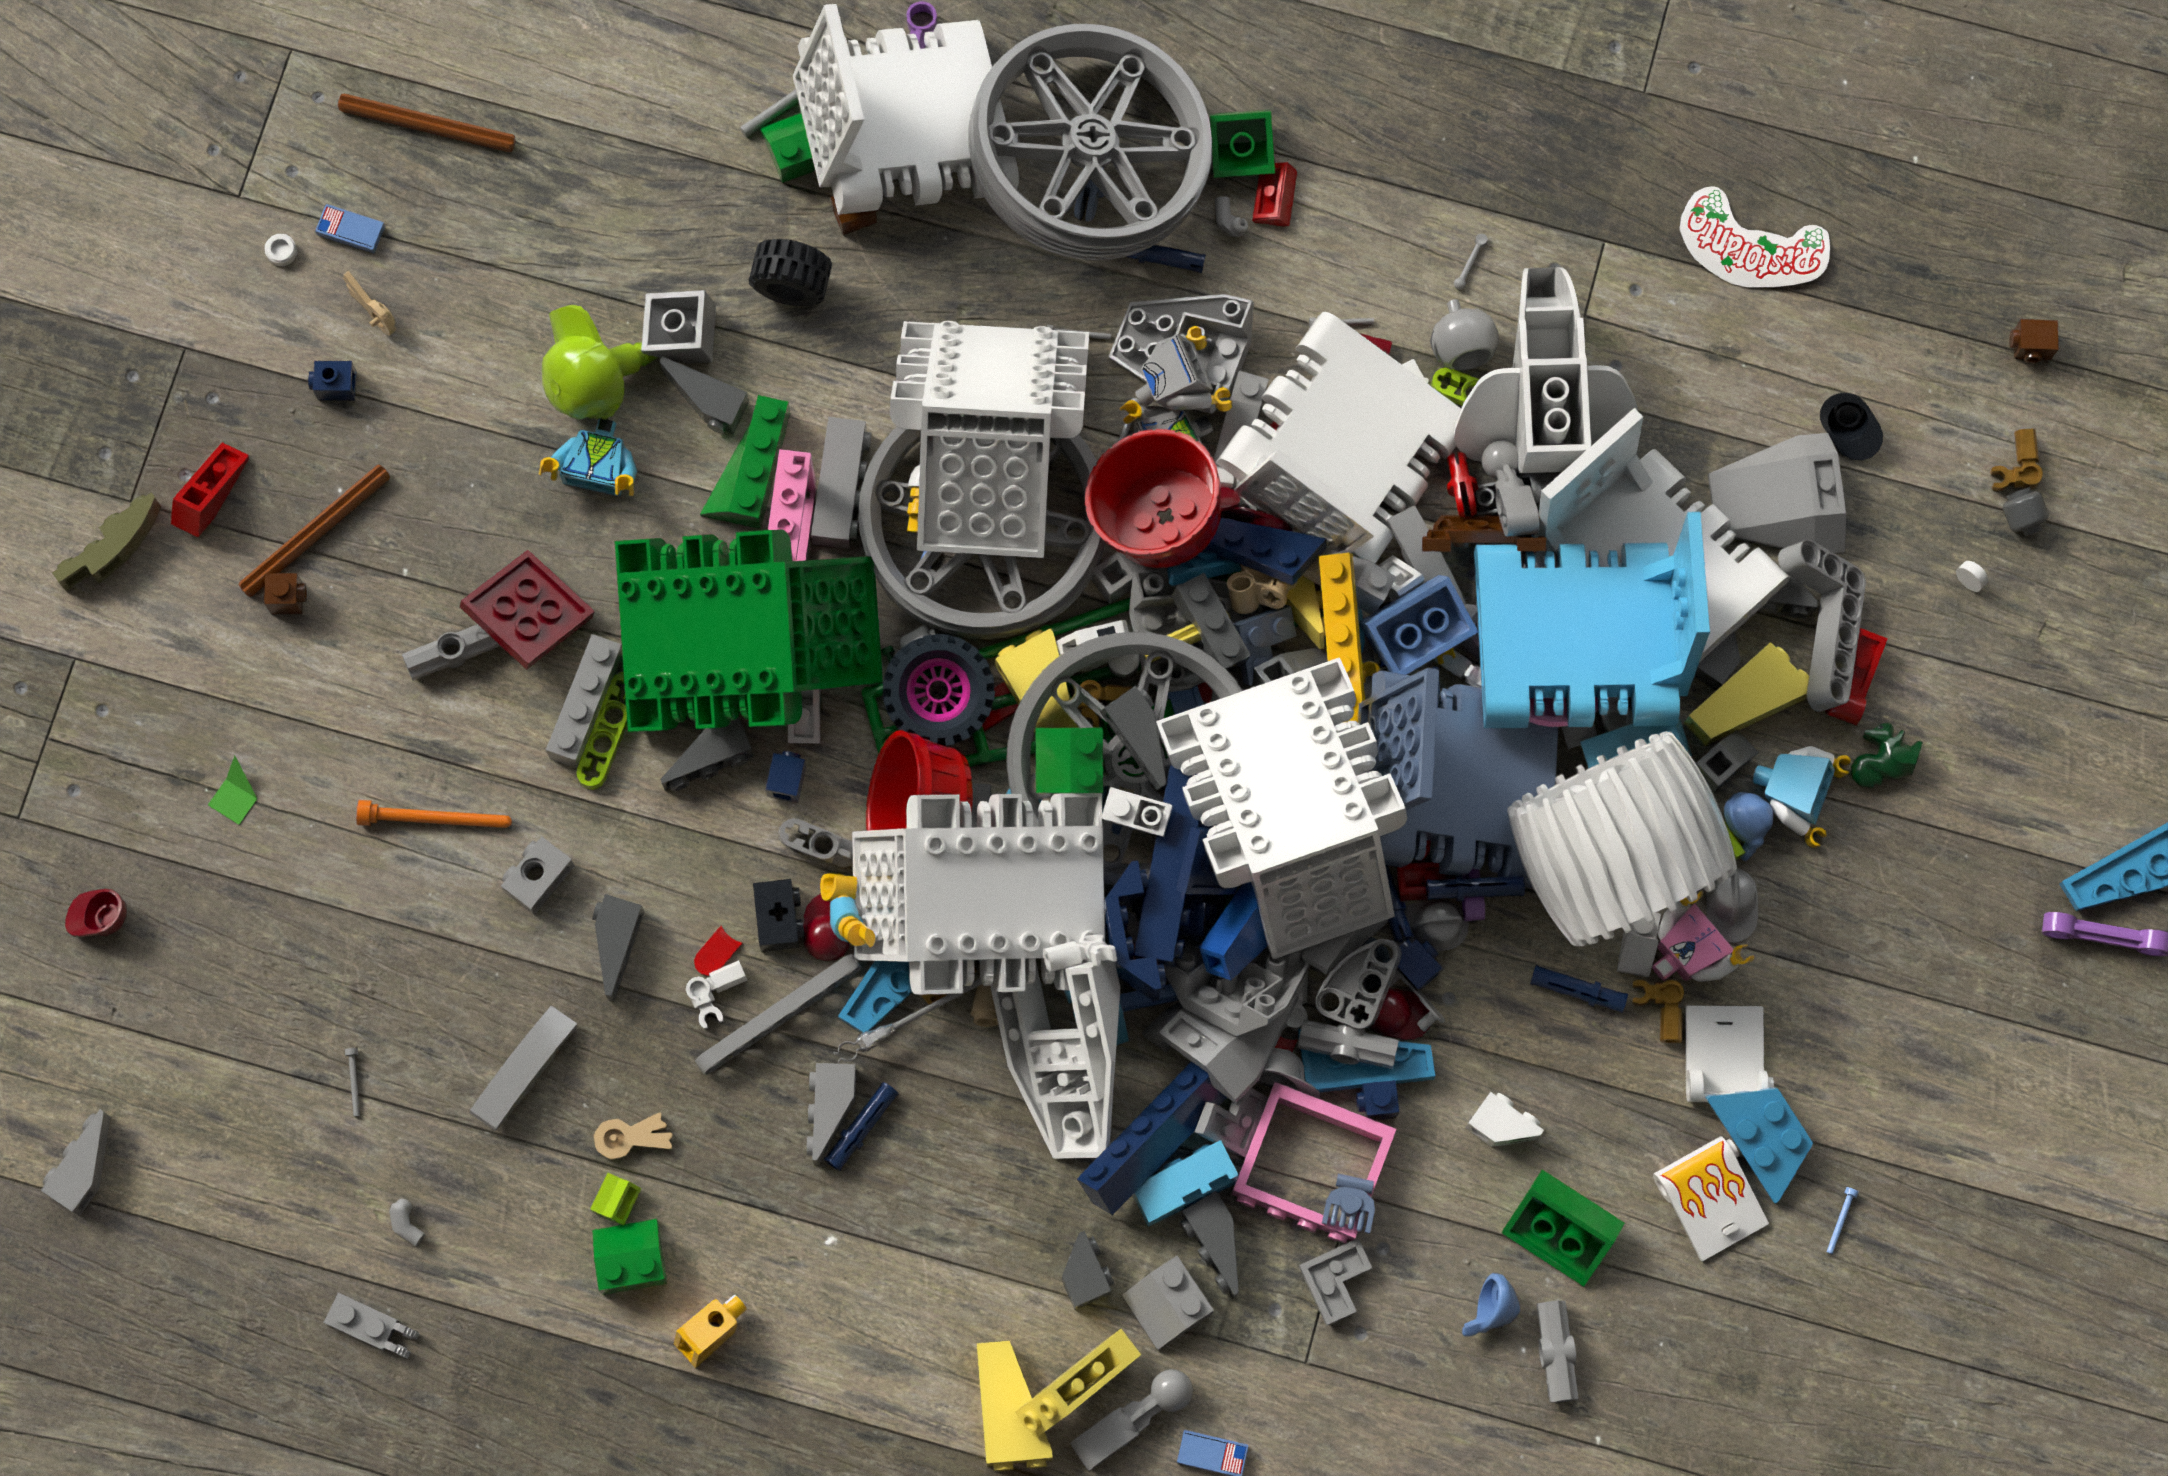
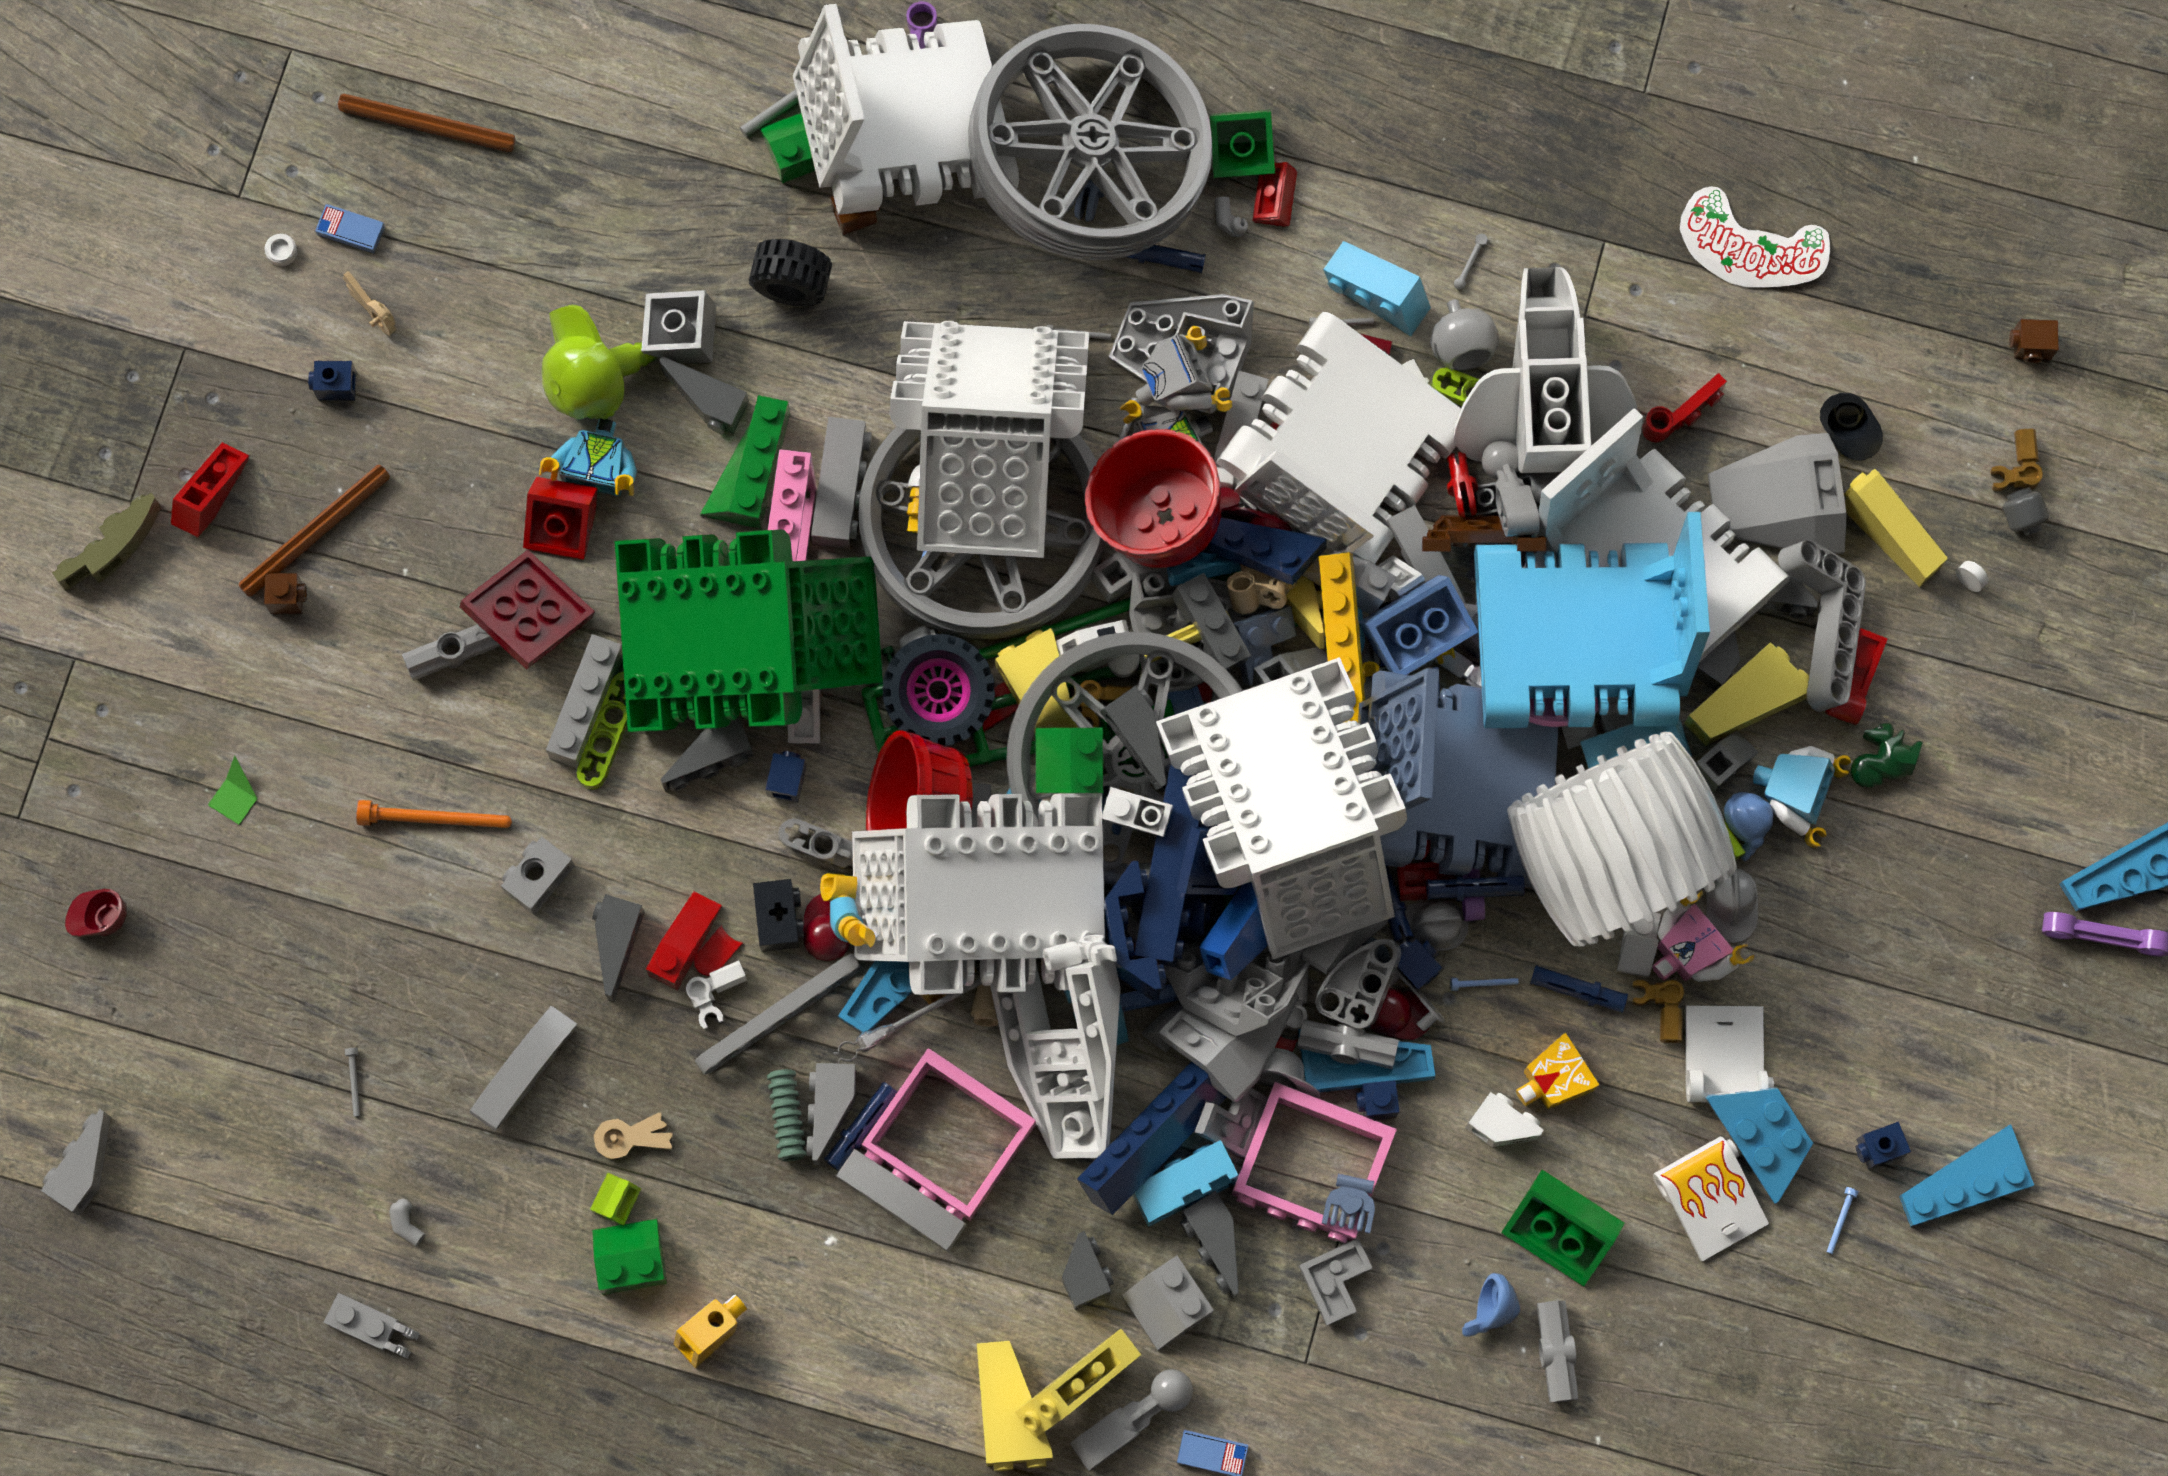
none -> red slope [523,476,598,560]
none -> red slope [646,891,722,991]
none -> sand green piece [767,1069,807,1162]
none -> light grey slope [836,1149,967,1252]
none -> bright pink window [862,1048,1036,1221]
none -> medium azure wedge [1323,241,1431,336]
none -> light blue piece [1450,978,1519,991]
none -> yellow torso [1516,1033,1599,1109]
none -> red plate [1642,373,1727,443]
none -> light yellow slope [1844,469,1948,587]
none -> dark blue brick [1855,1121,1911,1169]
none -> dark azure wing [1899,1124,2034,1227]

